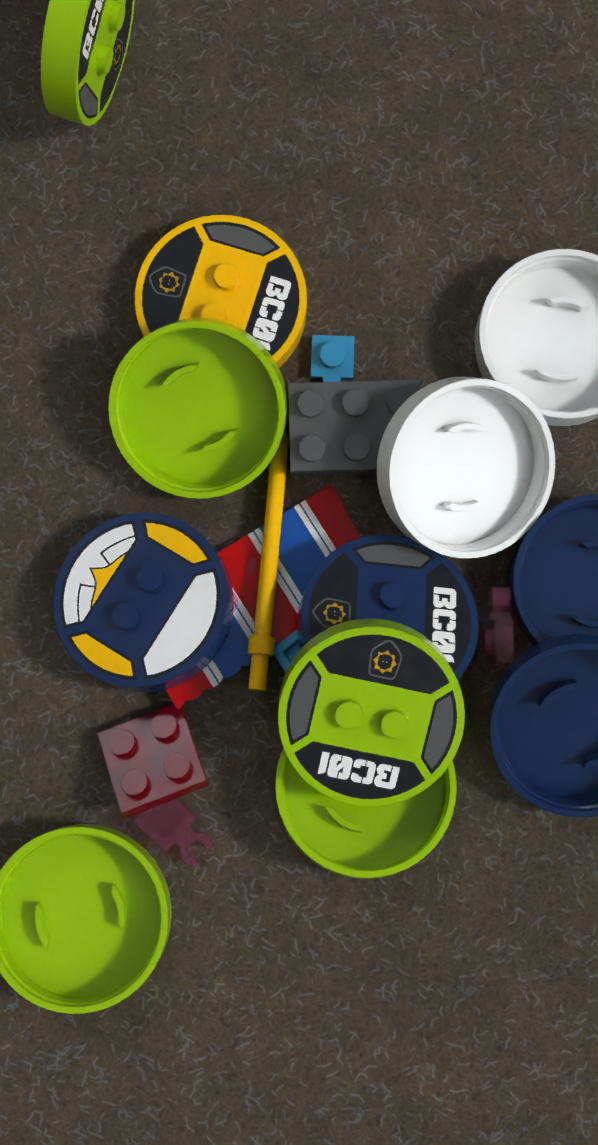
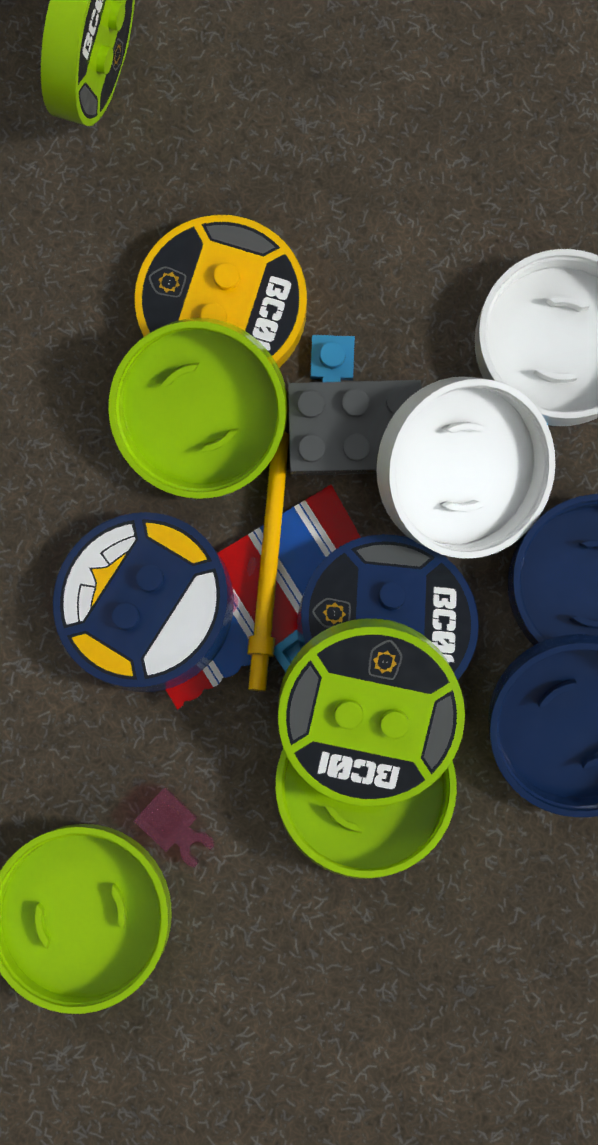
plate [97,704,210,818] -> none
clear pink plate [482,587,514,664] -> none

